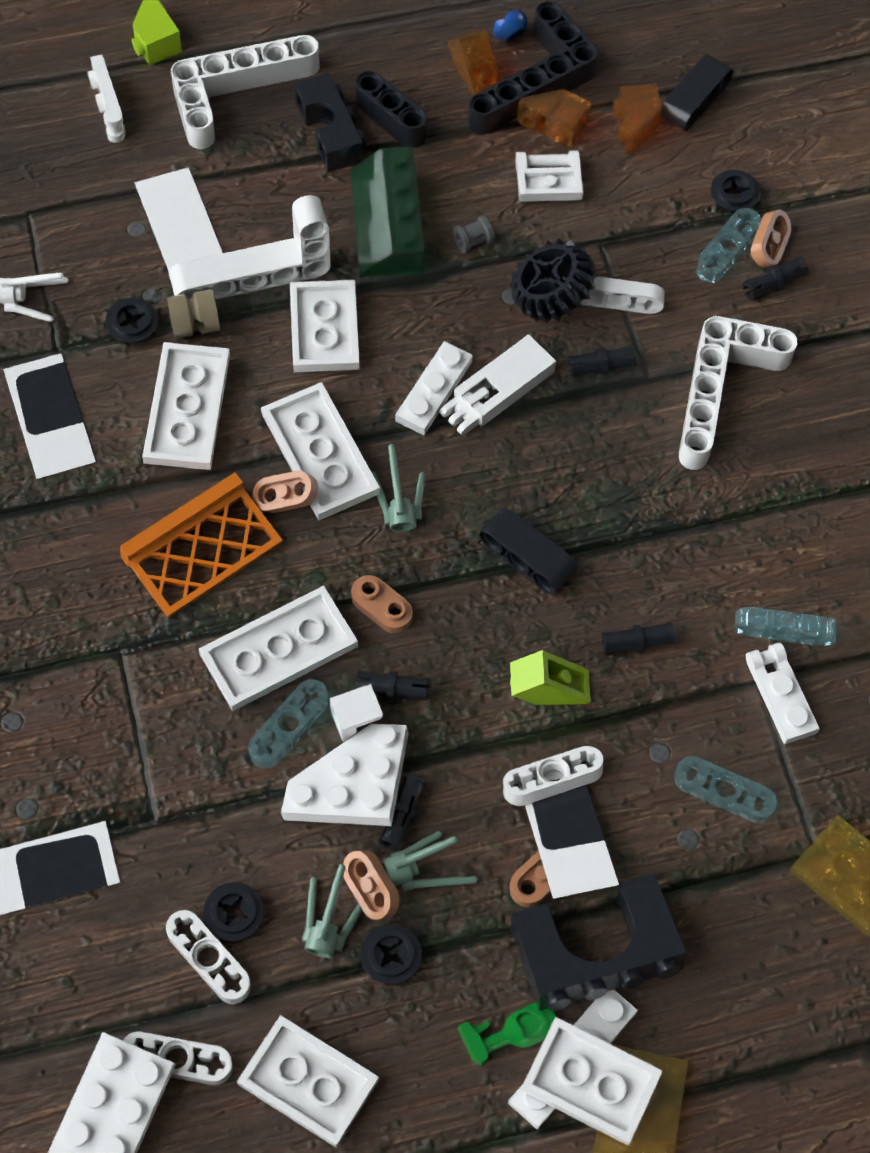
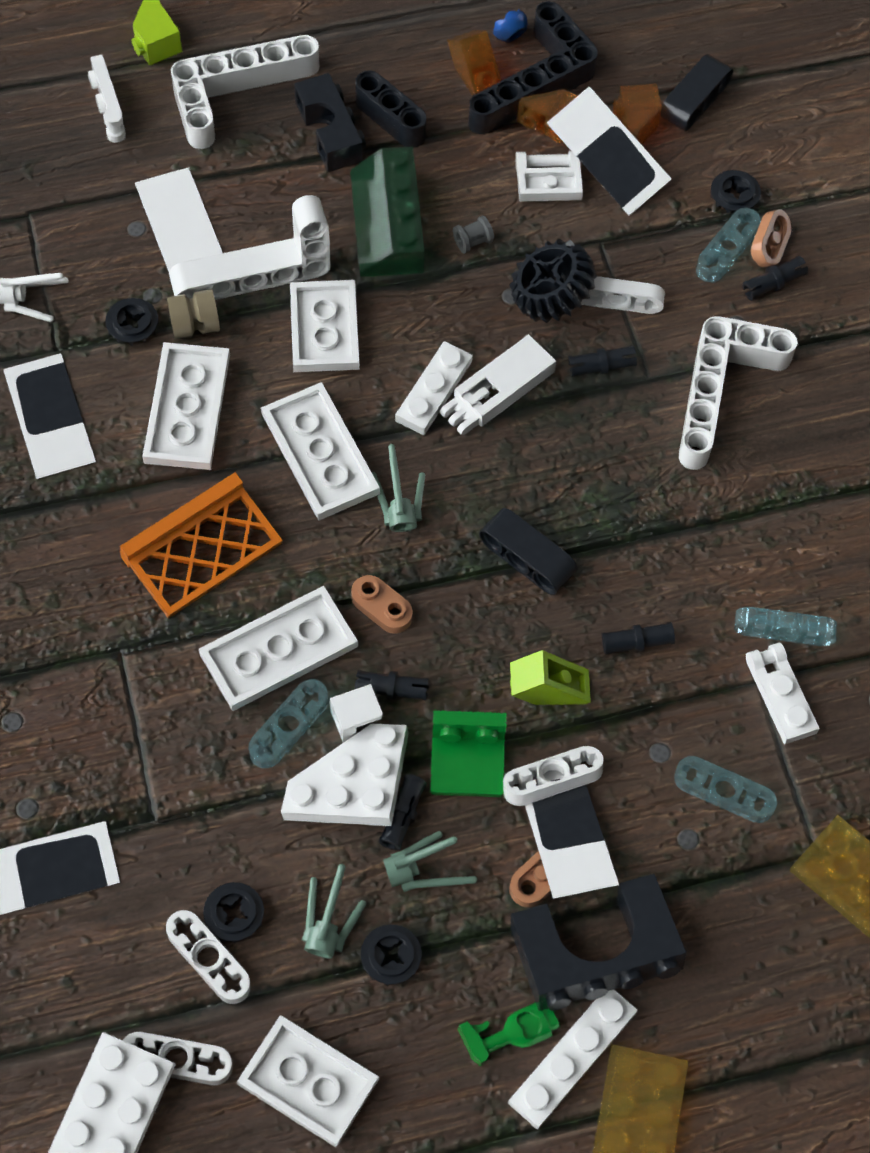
nougat plate [252,471,318,513] -> none
nougat plate [343,850,400,920] -> none
white plate [521,1017,662,1145] -> none
none -> green bracket [431,710,507,797]
none -> sticker [547,87,671,215]

